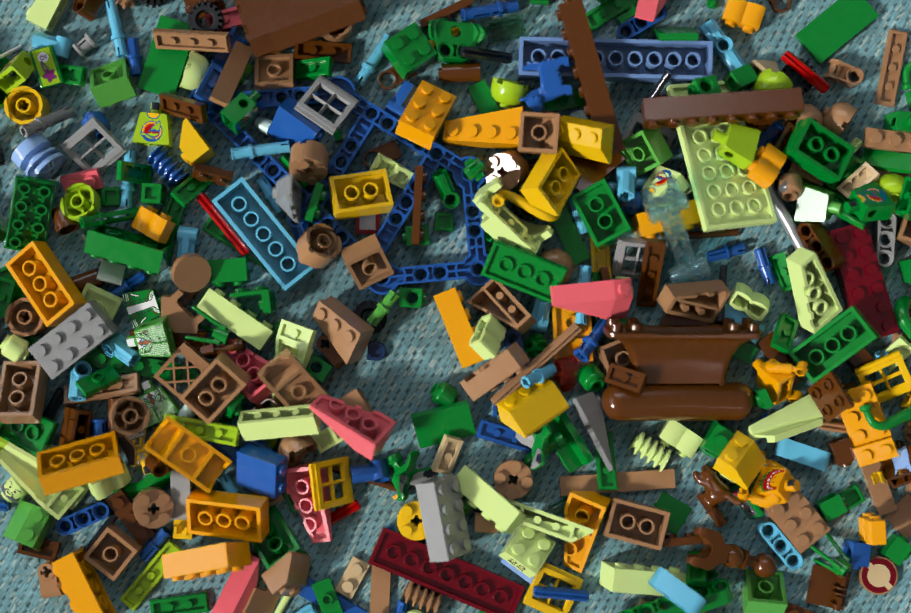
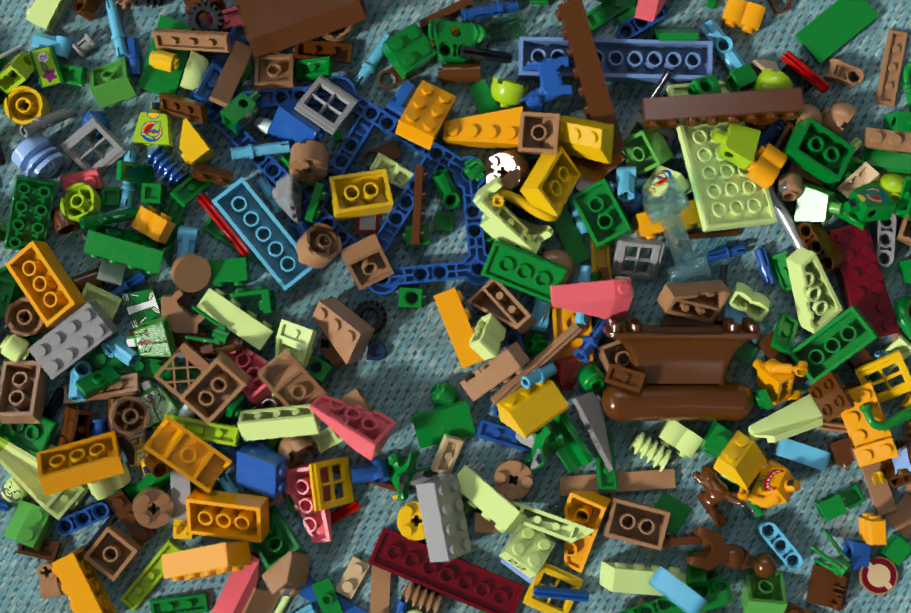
blue axle [139,526,172,562] -> none
bright green pin [367,289,400,327] -> none
green plate [545,88,584,112] -> none
reddish brown plate [636,238,666,308] -> none
medium nougat brick [760,490,831,554] -> none
none -> yellow brick [149,49,180,73]

